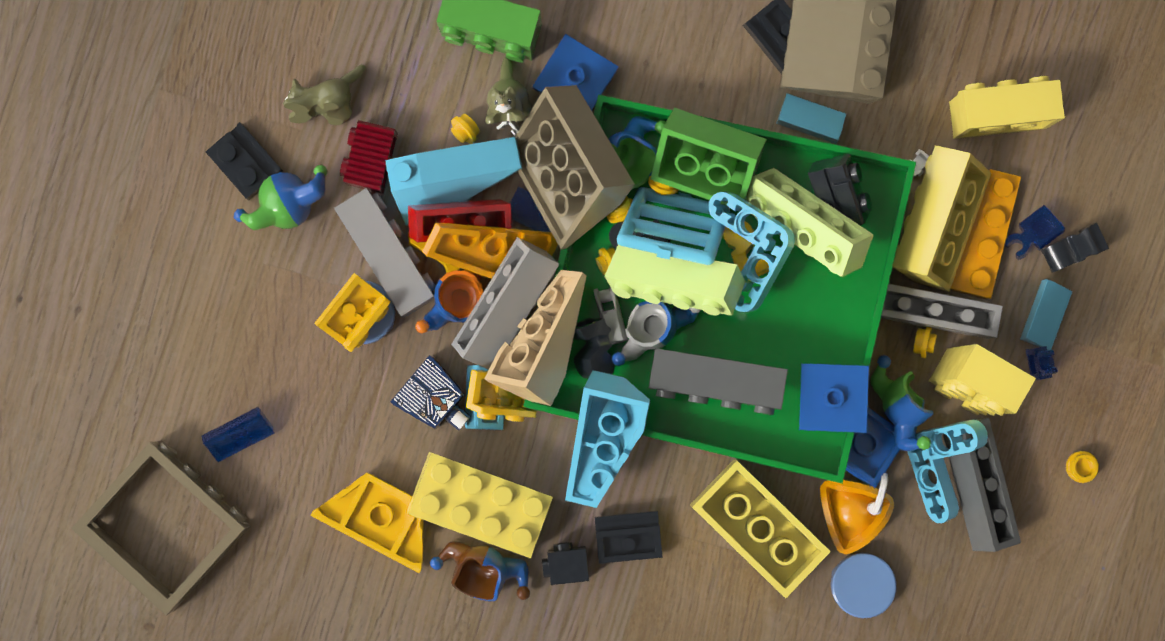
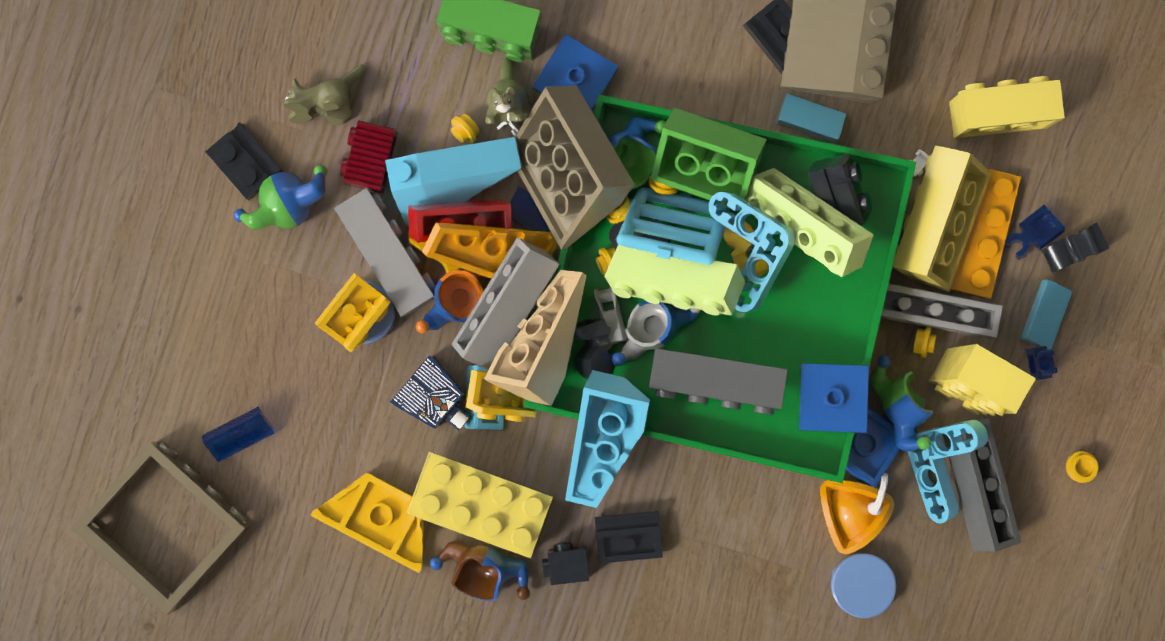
light yellow brick [690,459,831,598] -> none

